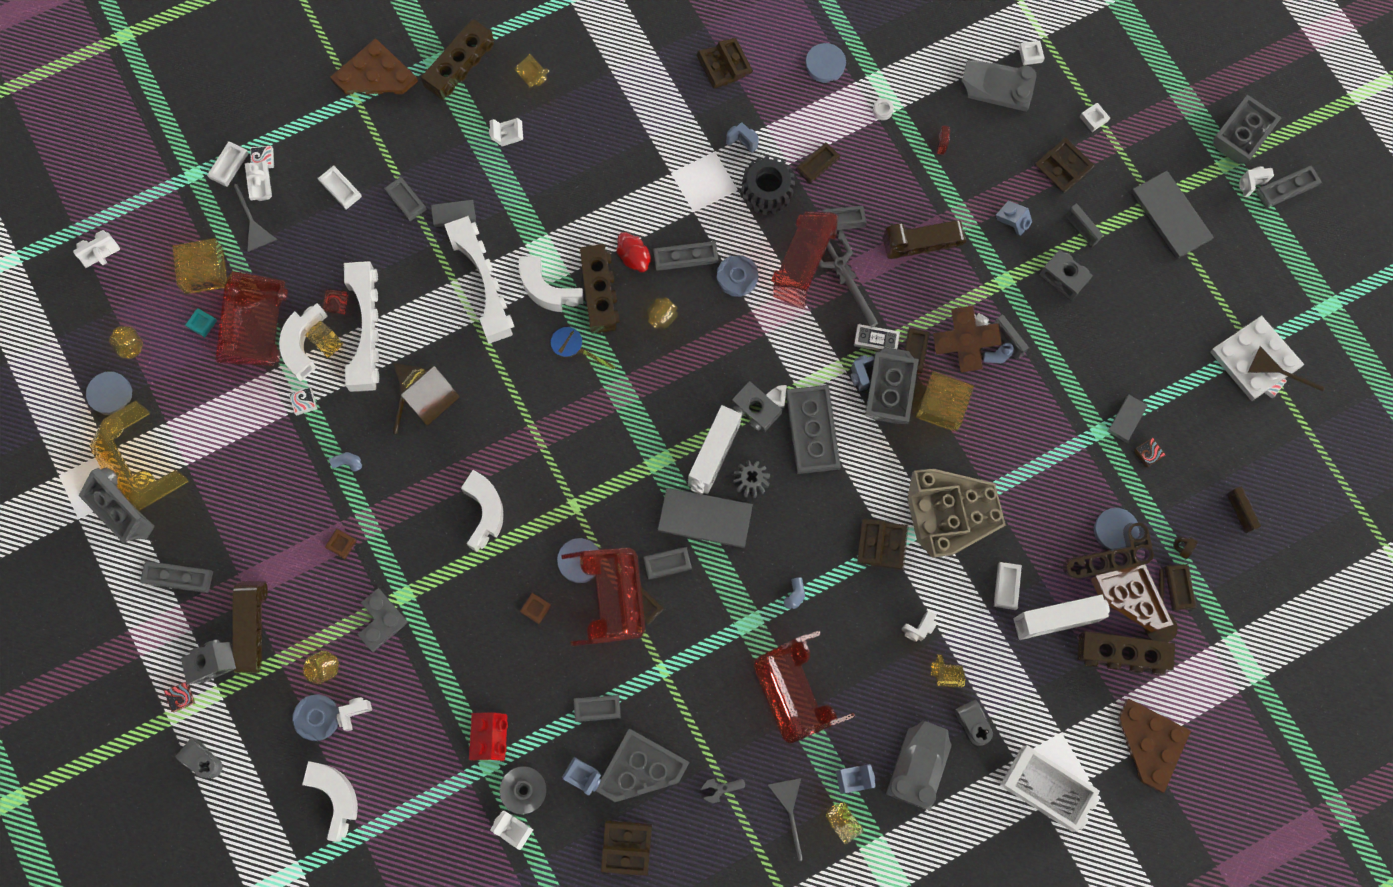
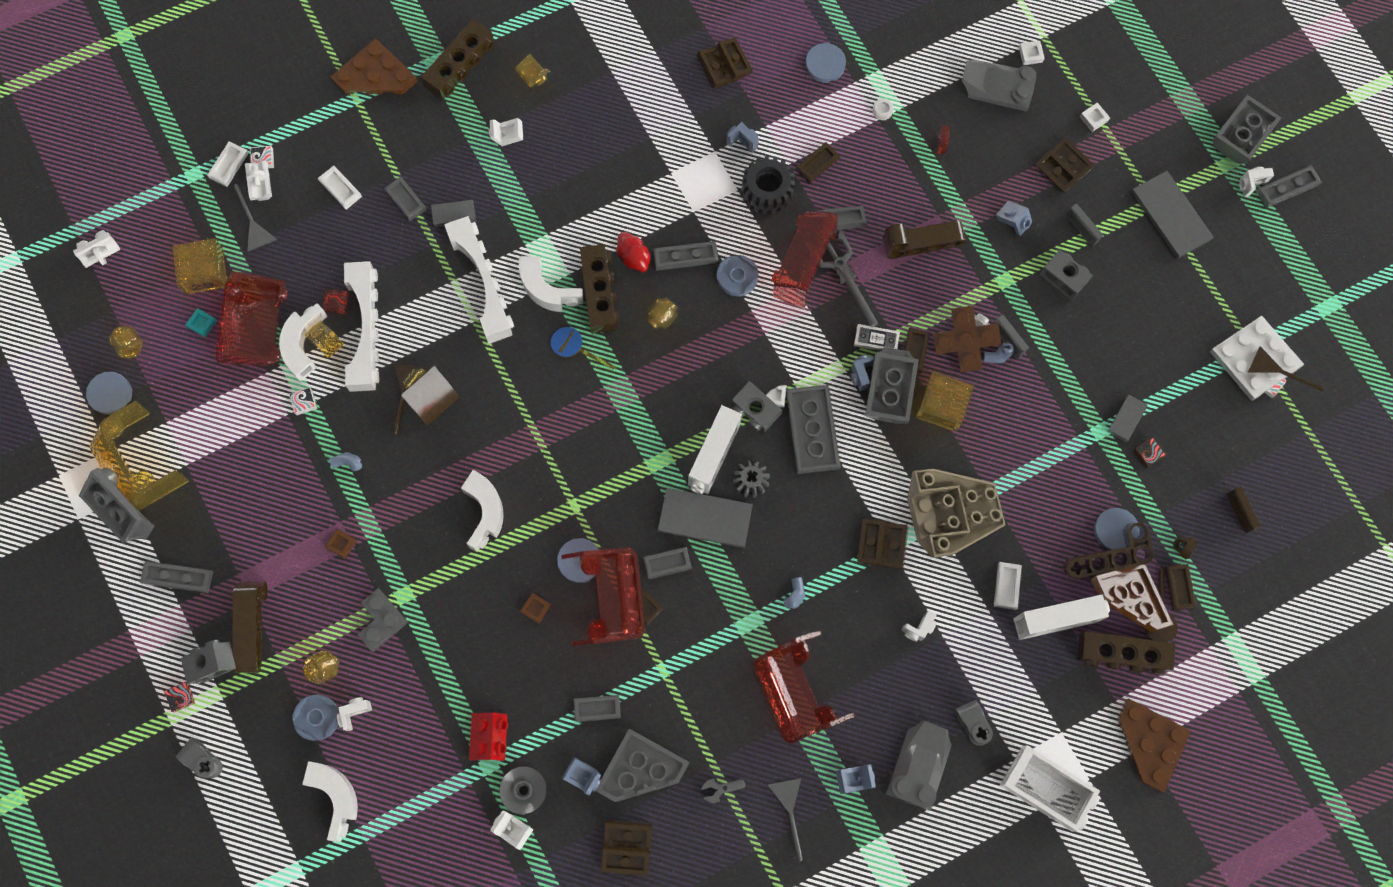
clear yellow bracket [826,802,864,845] -> none
clear yellow bracket [932,654,966,687] -> none

